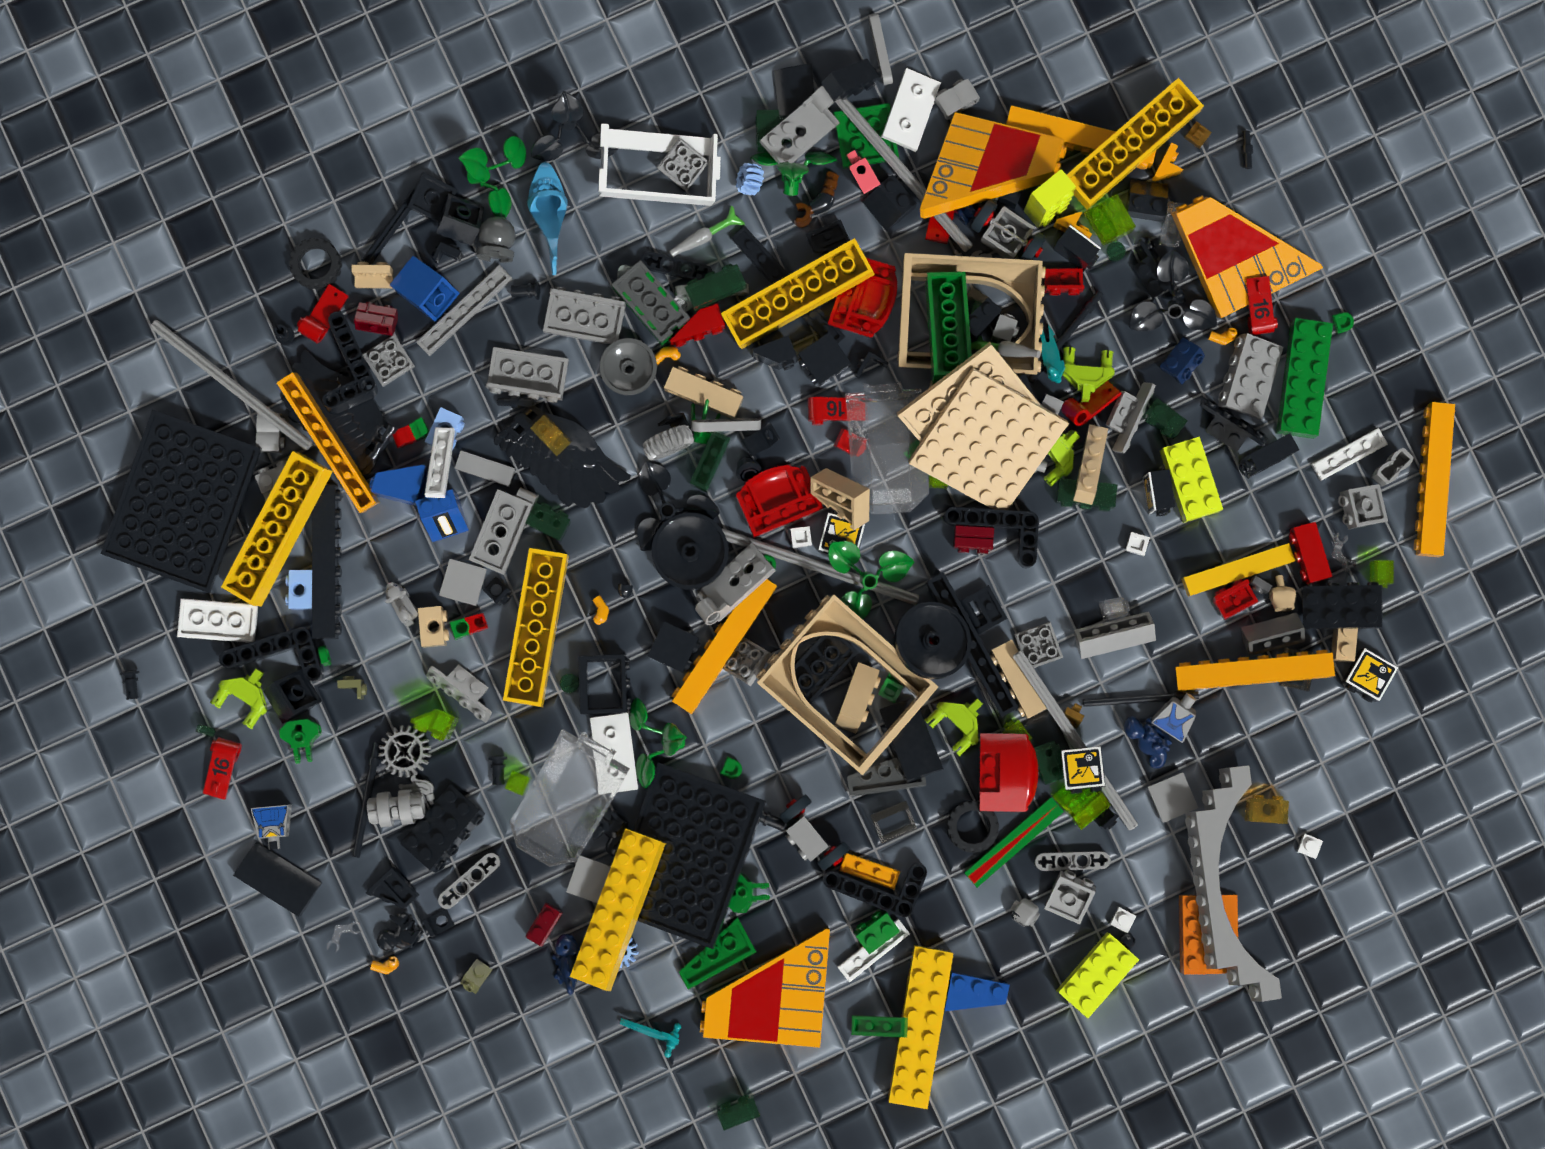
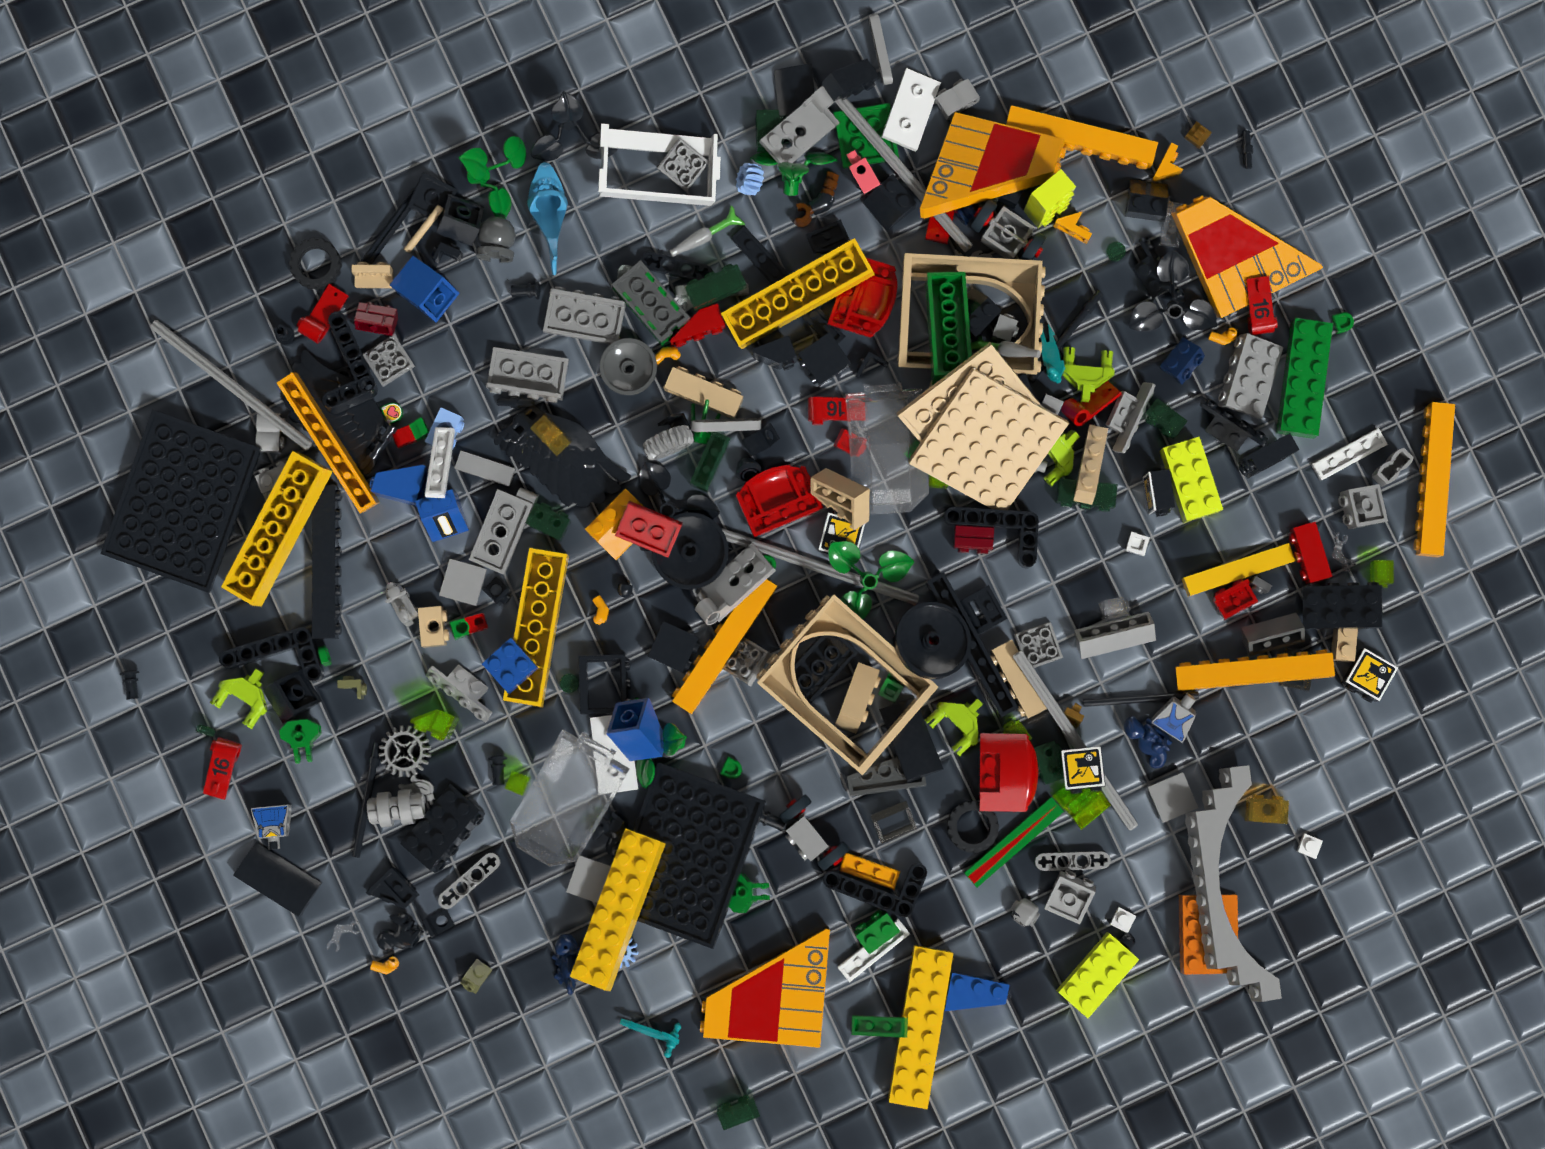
white plate [177,599,259,643] -> none
light blue brick [285,570,312,610] -> none
light grey tile [416,265,512,356] -> none
dark red brick [525,903,563,947] -> none
green wing [679,917,756,990] -> none
white plate [790,526,812,548] -> none
red bracket [1044,268,1084,296] -> none
black piece [1053,225,1101,272] -> none
yellow brick [1067,78,1204,210] -> none
clear neon green slope [1084,194,1136,245] -> none
black bracket [1086,799,1119,829] -> none
tan piece [1269,575,1296,612] -> none
none -> tile [381,403,403,424]
none -> tan bar [404,205,444,253]
none -> blue brick [482,638,539,694]
none -> light orange slope [585,488,643,560]
none -> blue slope [606,698,664,761]
none -> red tile [615,501,683,557]

